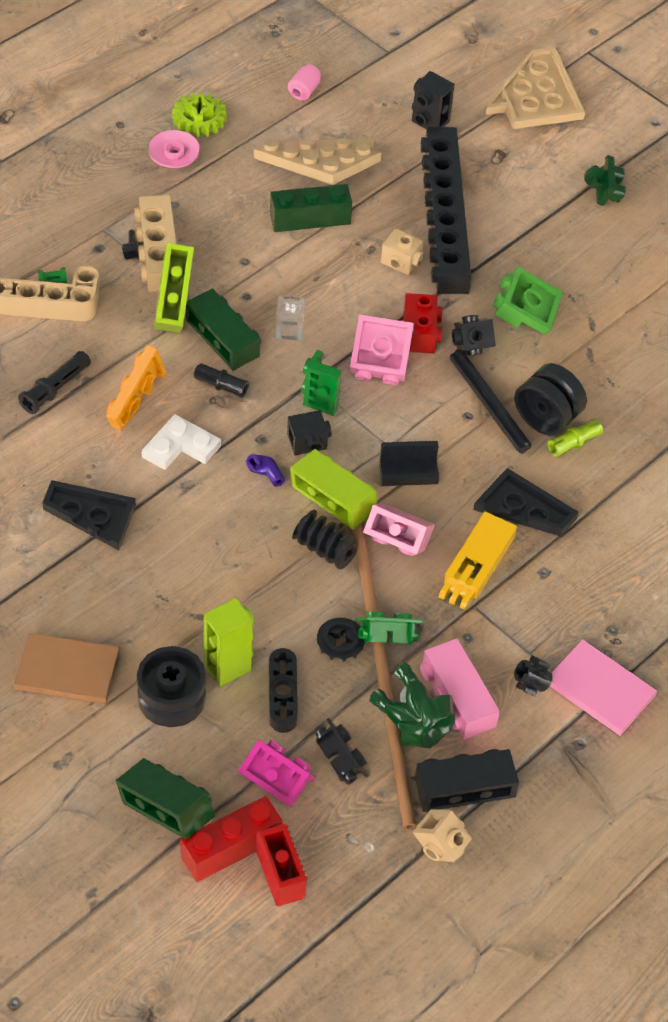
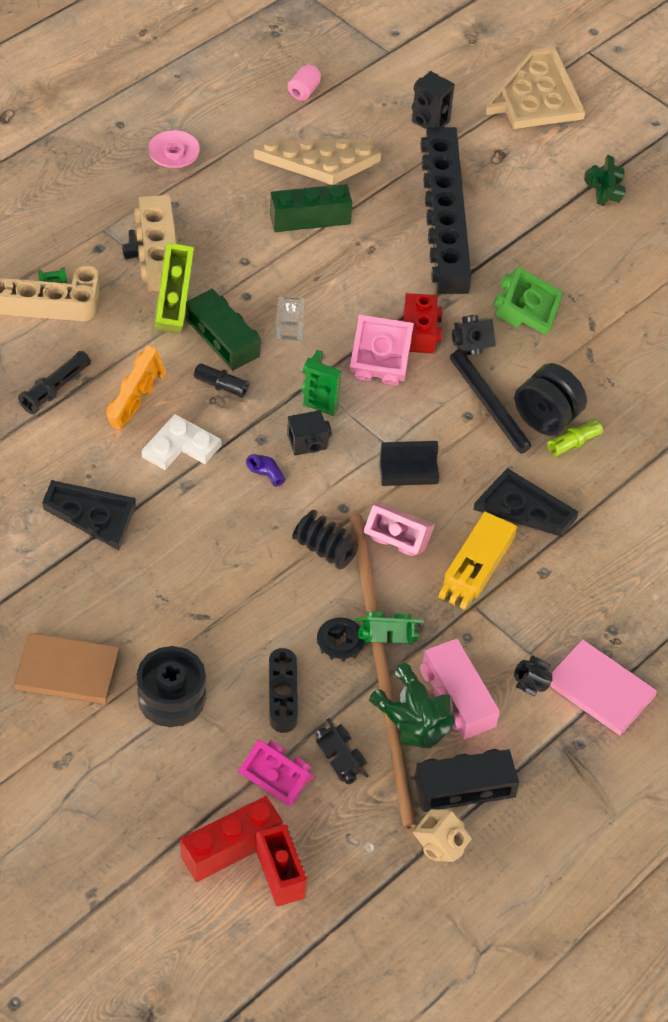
dark green brick [115,758,215,840] -> none
lime gear [172,92,227,138] -> none
lime brick [204,598,254,687] -> none
lime brick [290,449,377,529] -> none
tan brick [381,228,424,275] -> none

